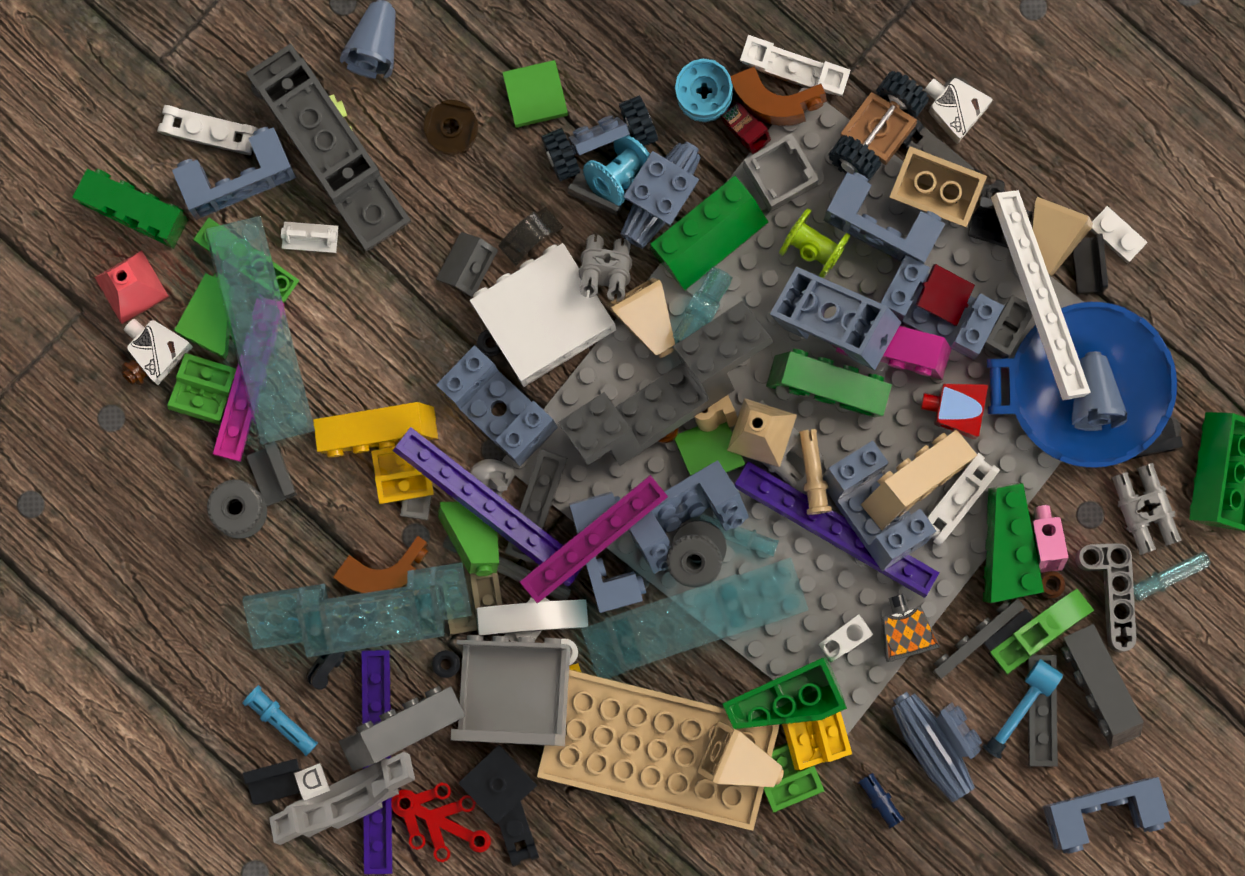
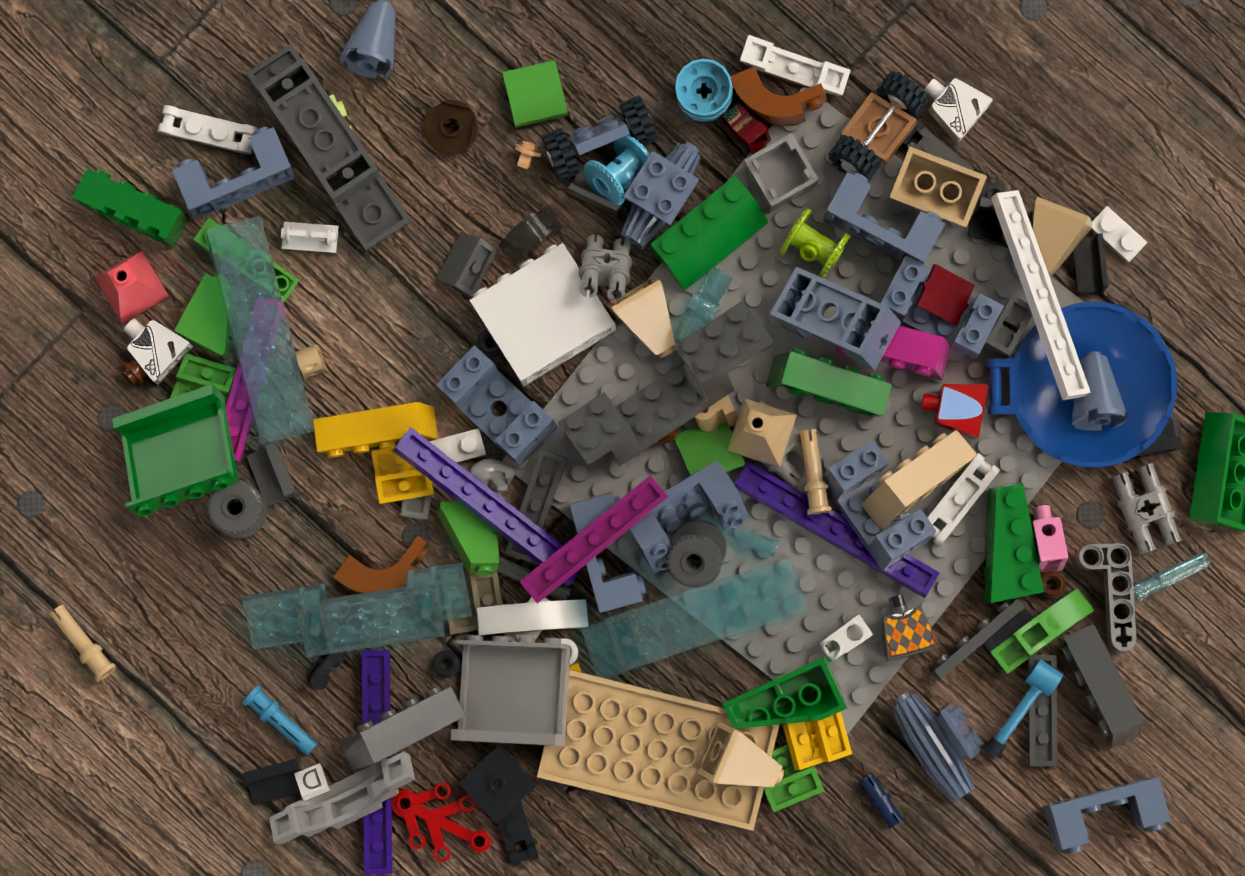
none -> tan pin [49,605,117,682]
none -> green panel [112,384,238,516]
none -> tan leg [295,344,328,379]
none -> white plate [429,428,486,463]
none -> light nougat plate [515,141,542,169]

